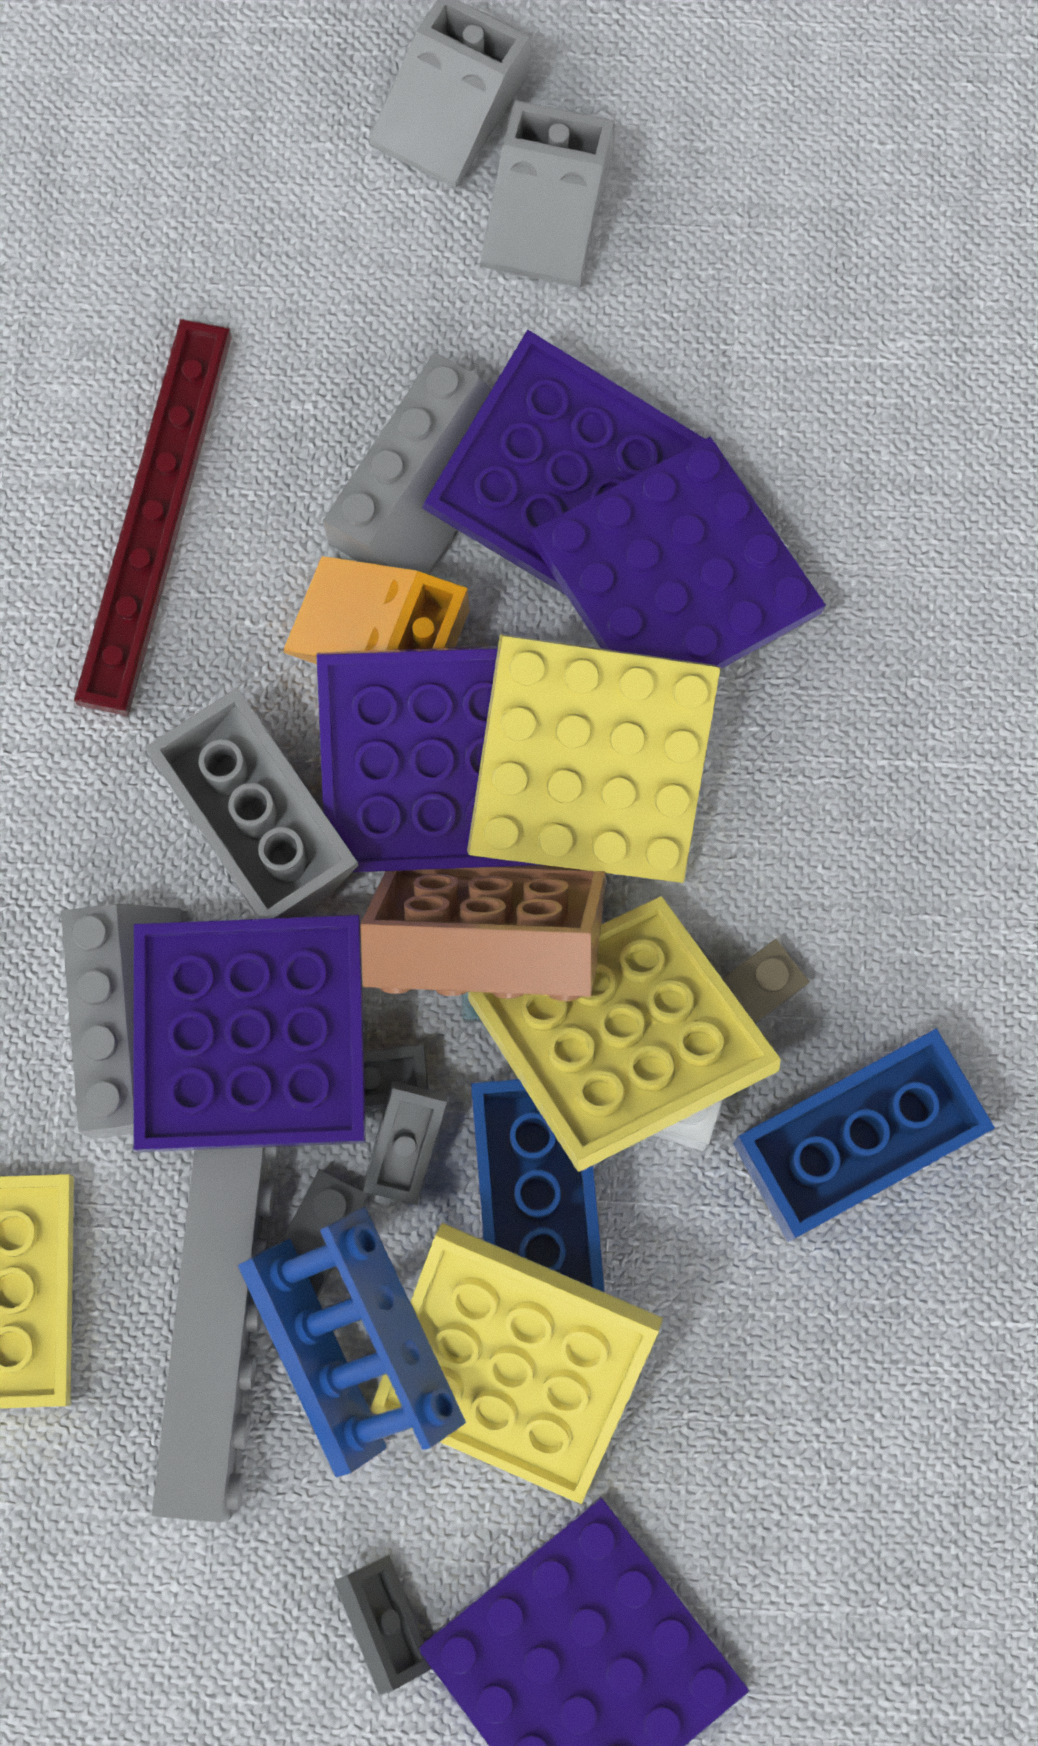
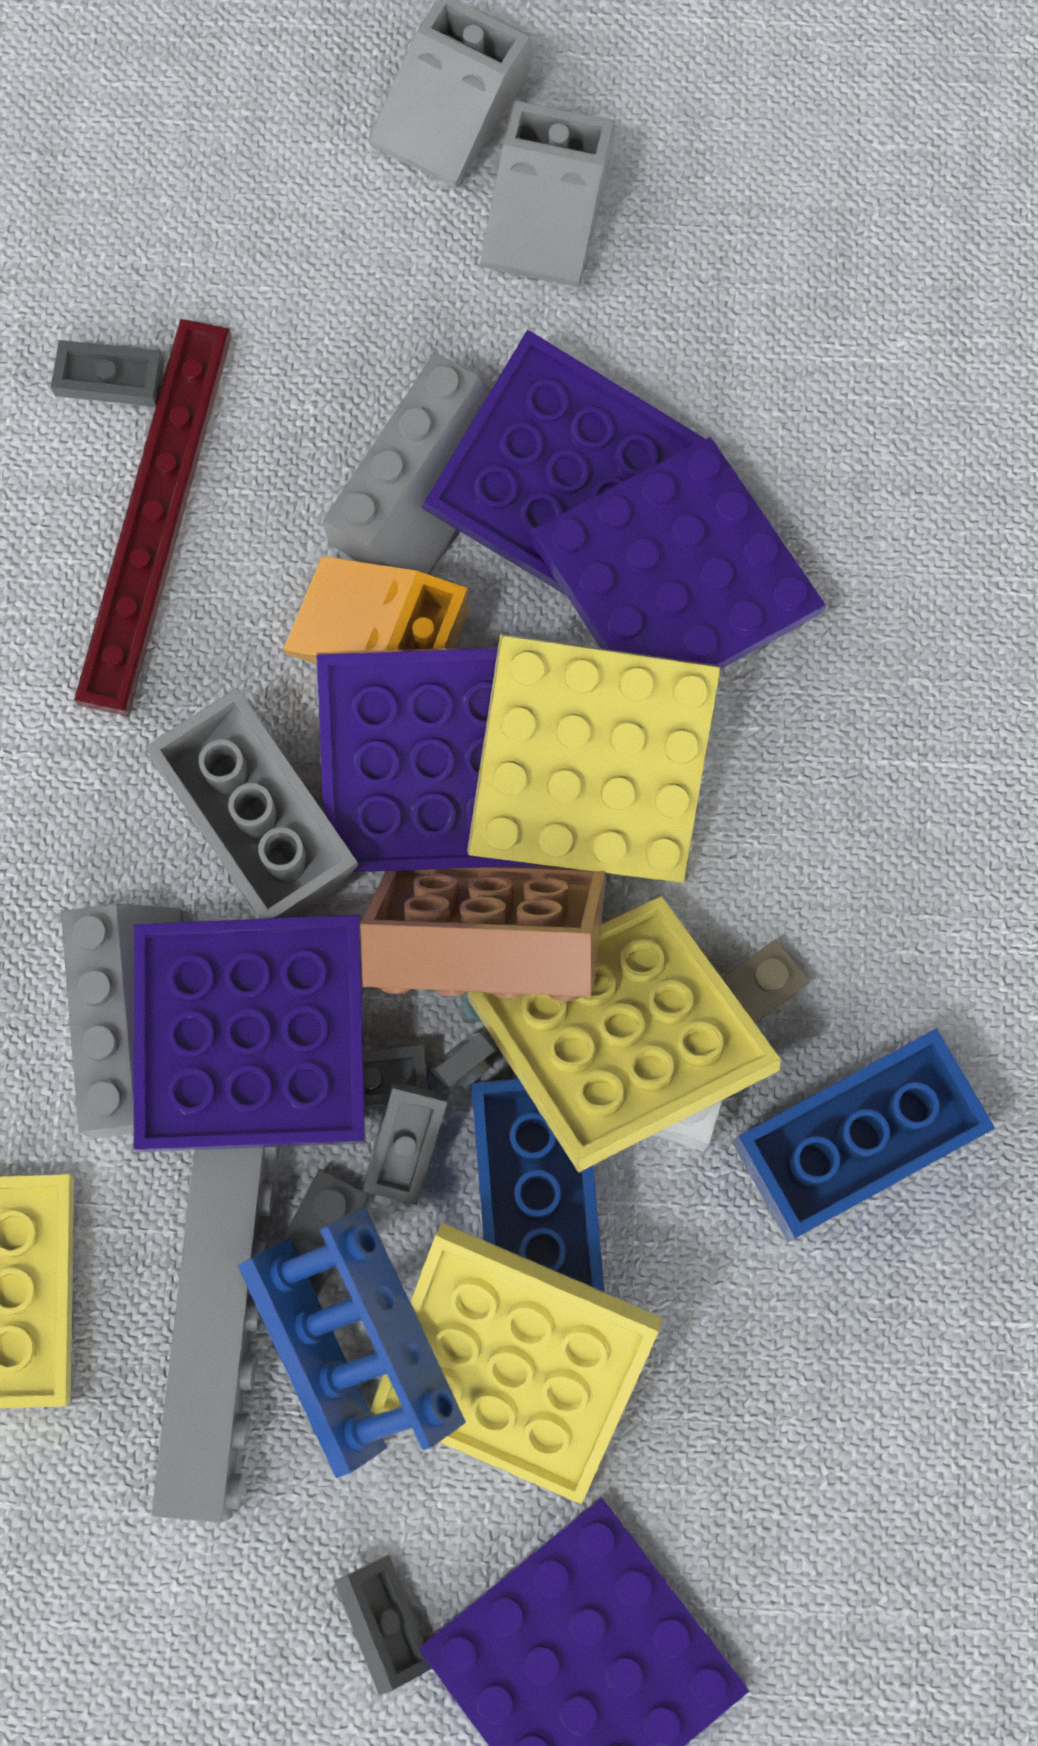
none -> dark grey plate [51,340,164,407]
none -> dark grey plate [428,1032,495,1088]

